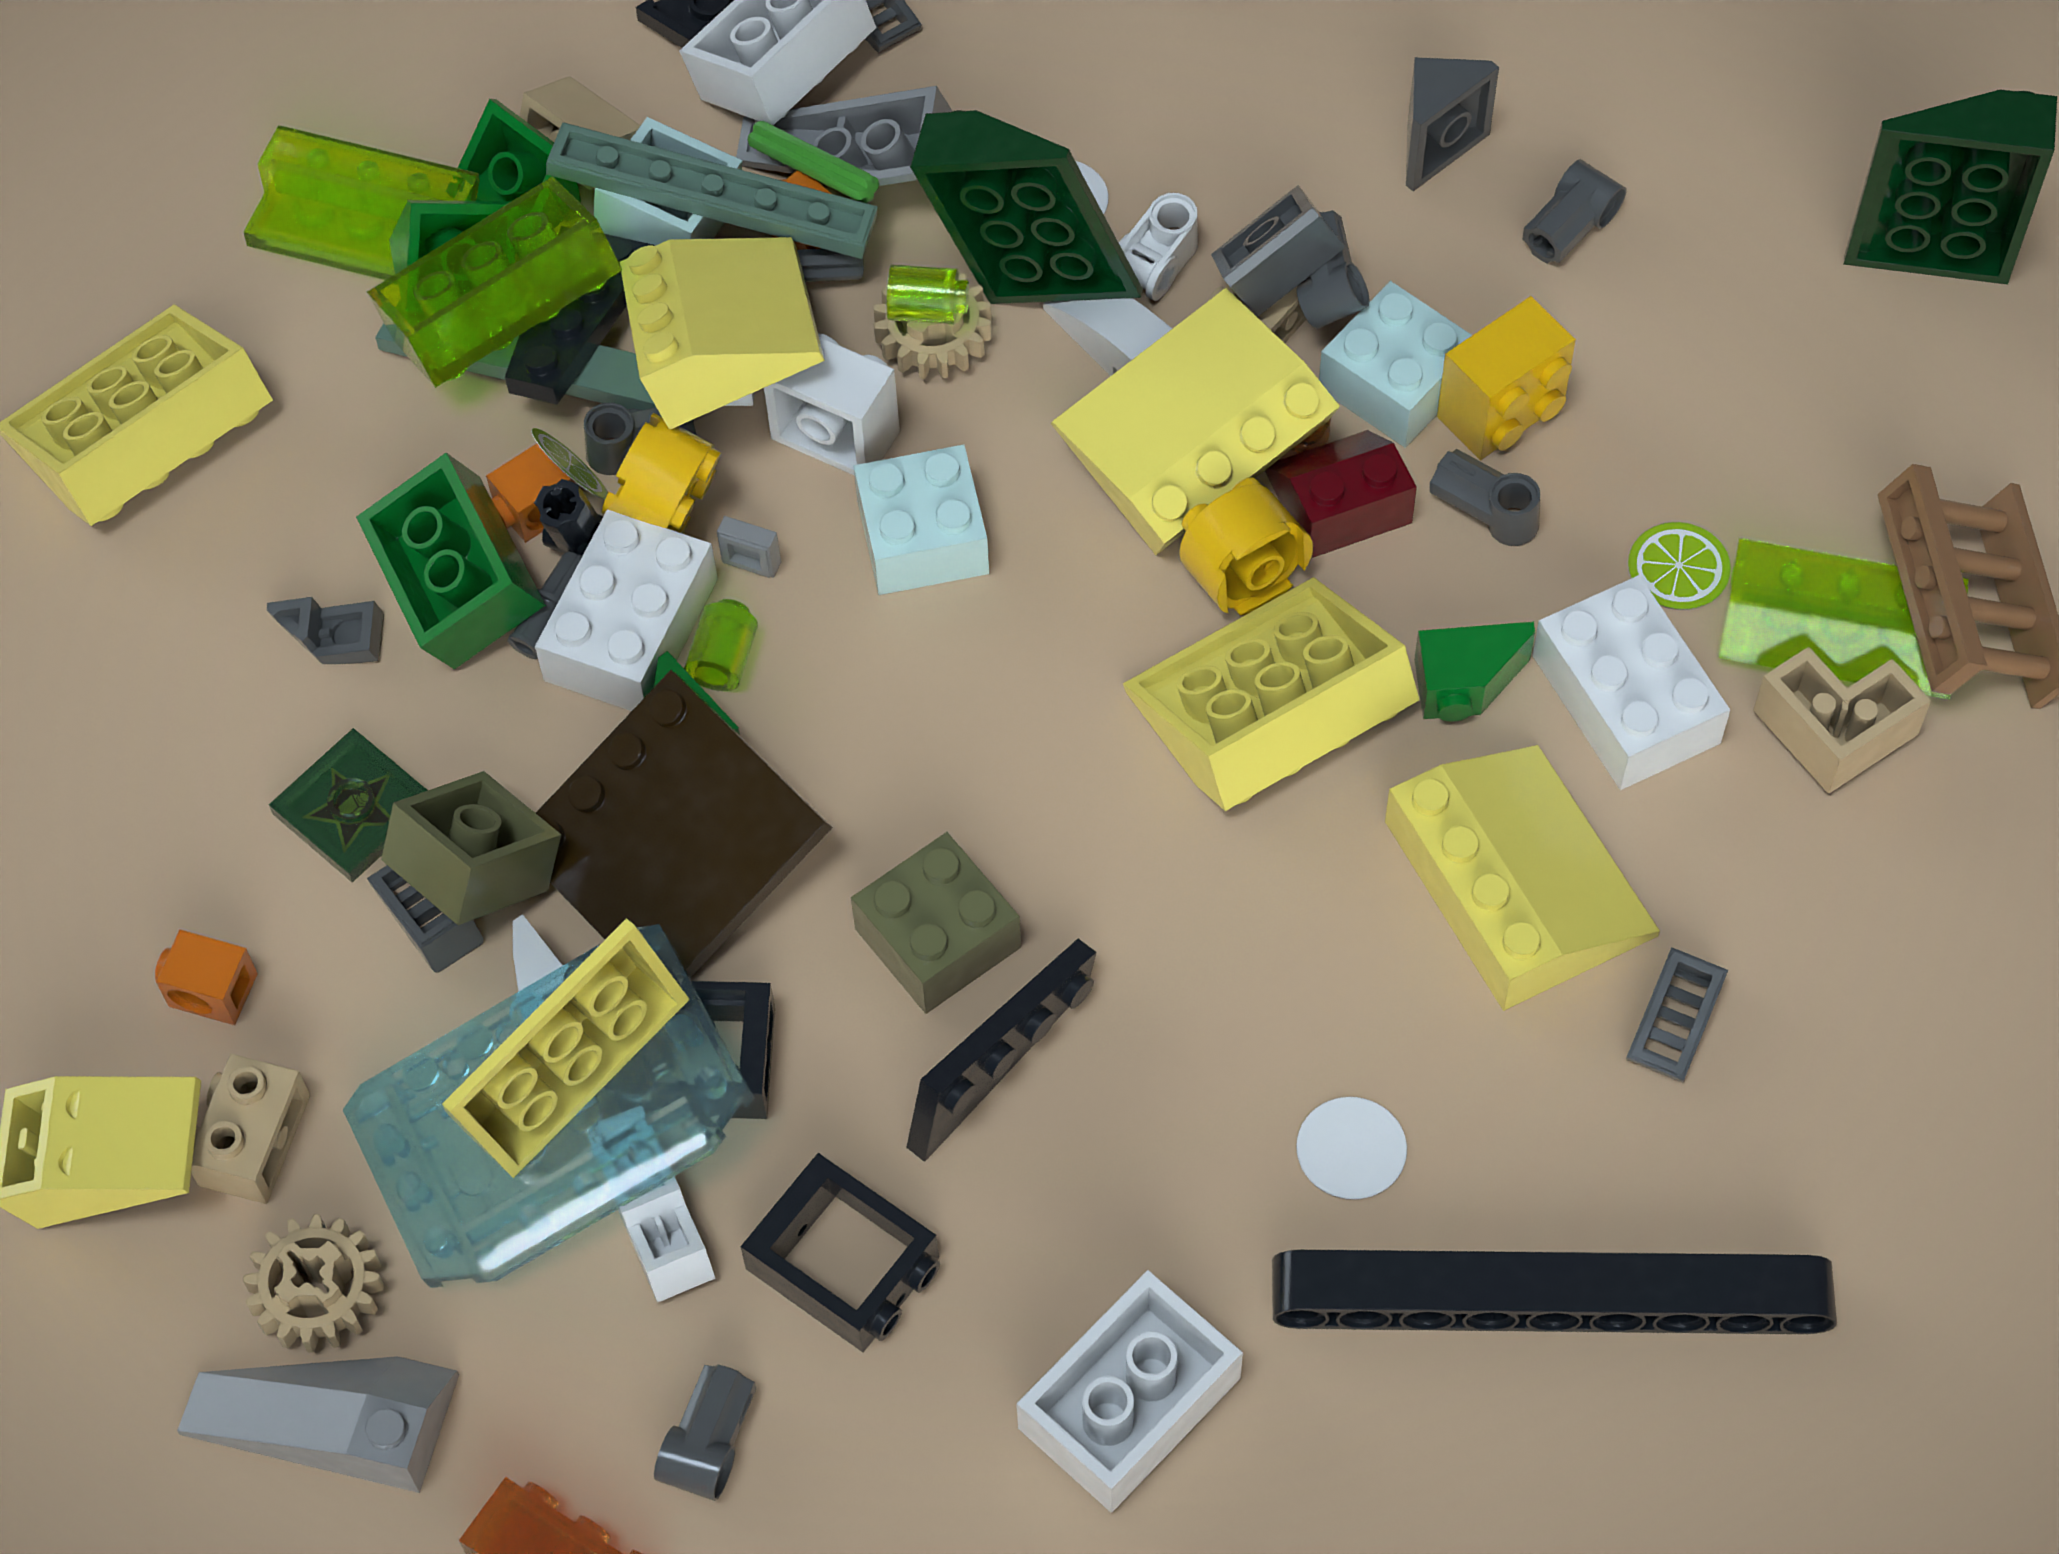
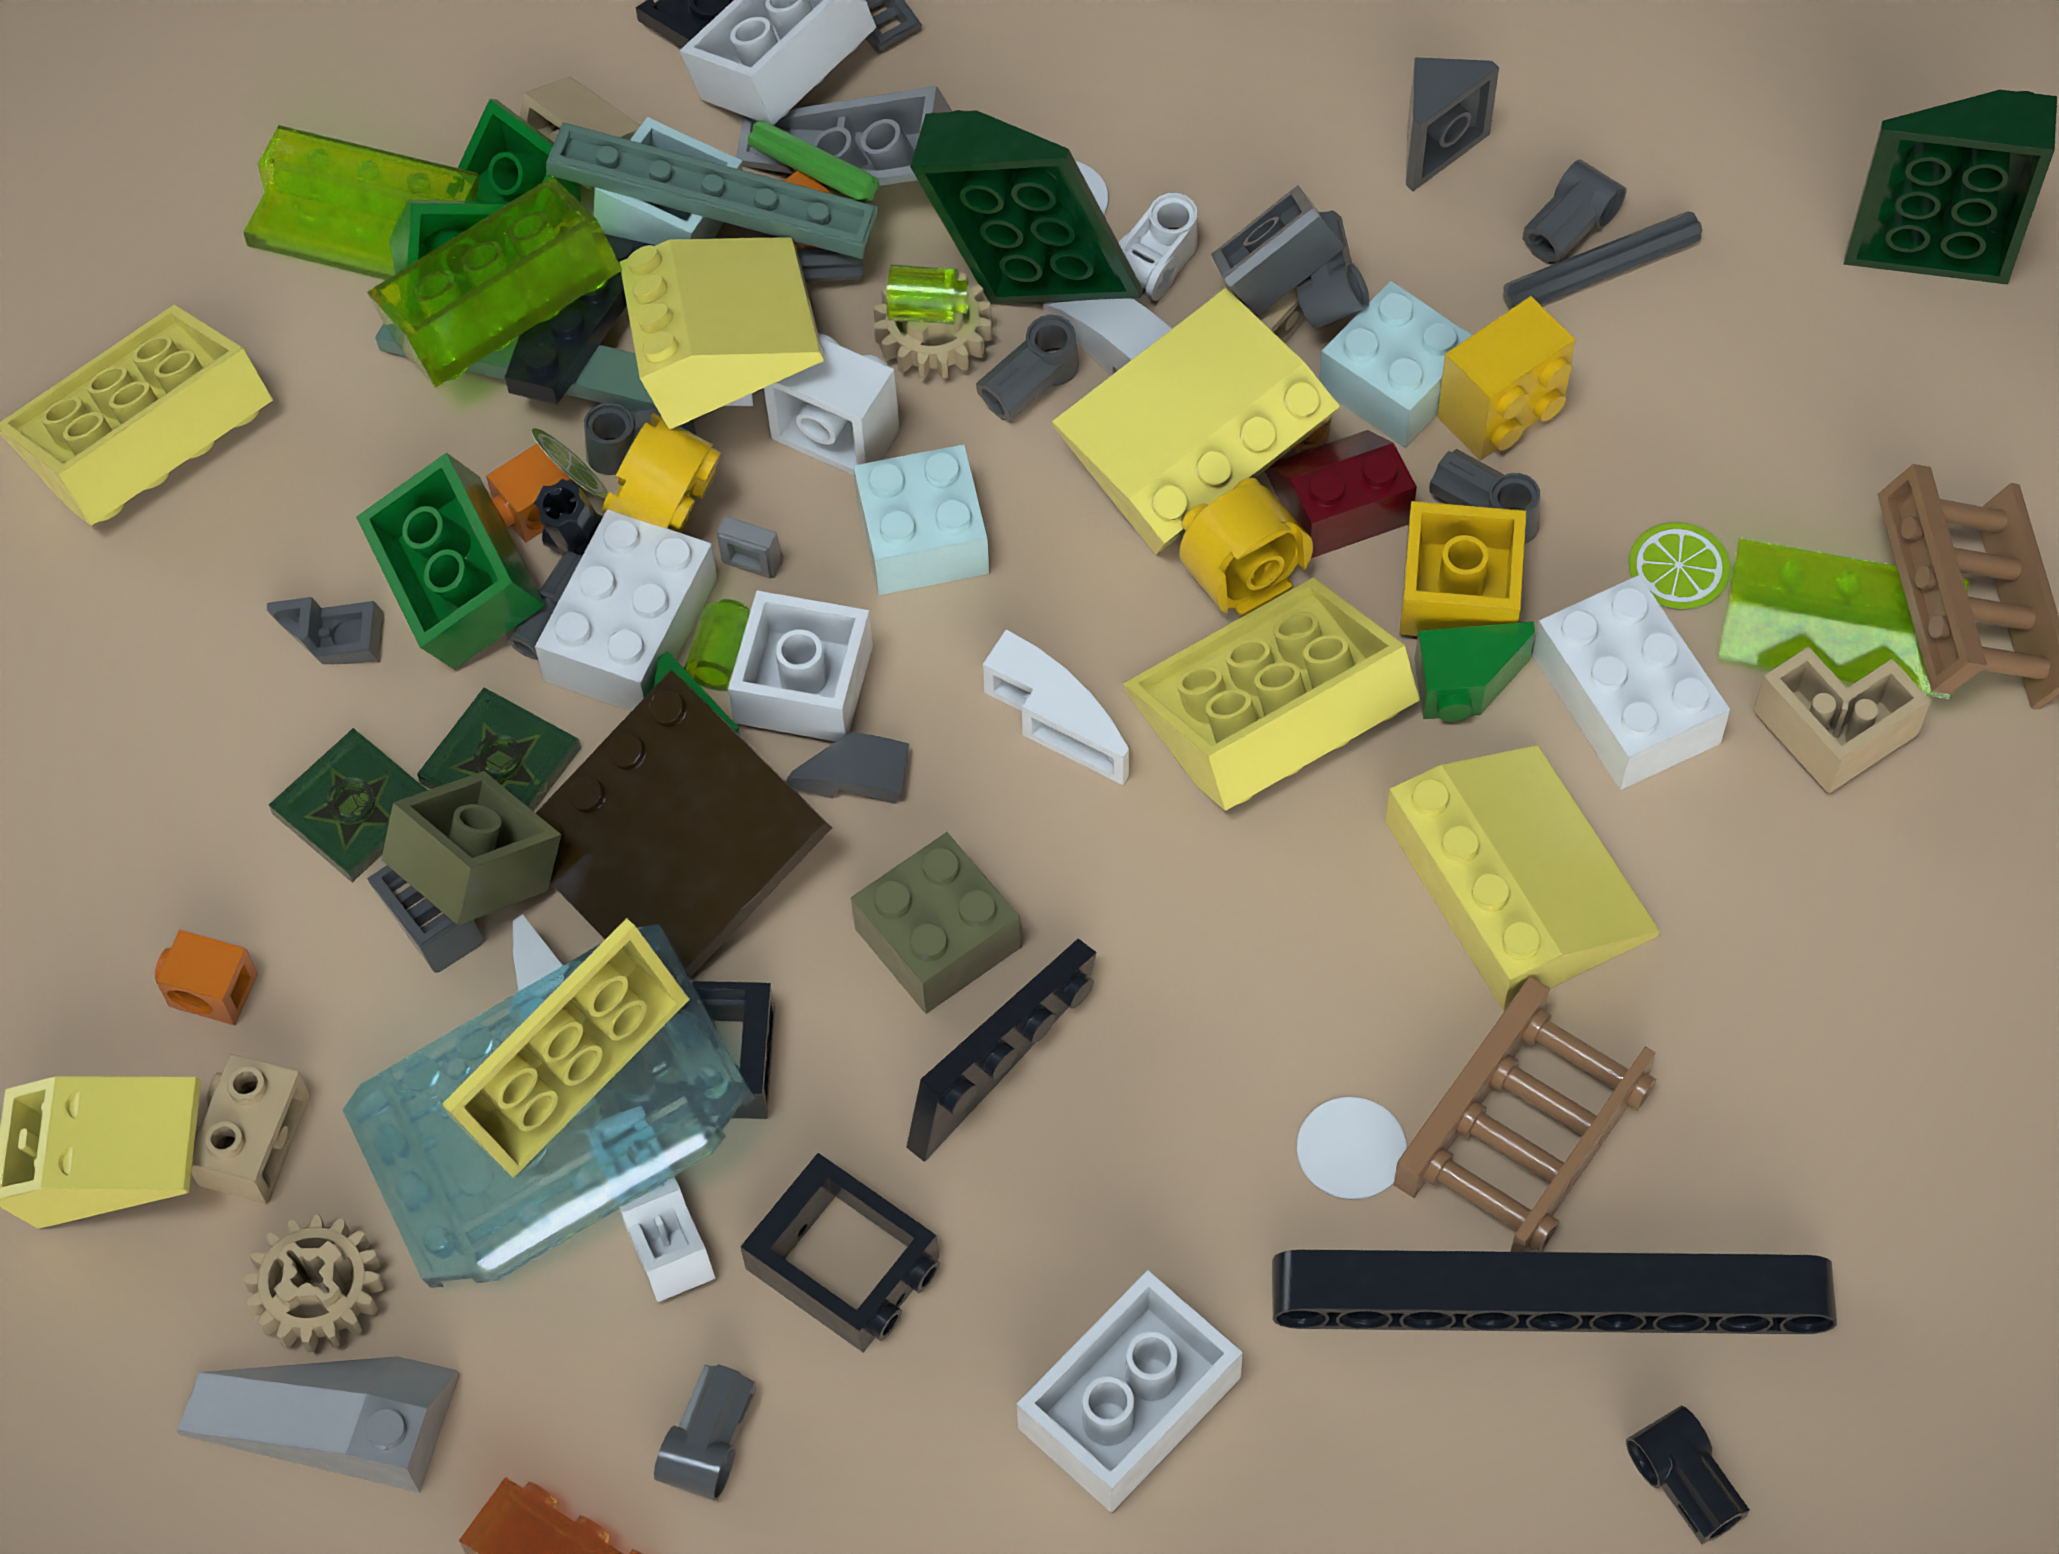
dark grey slope [1626,947,1728,1083] -> none
none -> clear green tile [417,687,581,812]
none -> white brick [728,590,873,742]
none -> dark grey slope [786,732,909,804]
none -> dark grey piece [976,314,1079,421]
none -> white slope [983,629,1129,785]
none -> medium nougat fence [1393,976,1656,1252]
none -> yellow brick [1399,501,1526,636]
none -> dark grey axle [1502,211,1703,310]
none -> black piece [1626,1405,1750,1544]

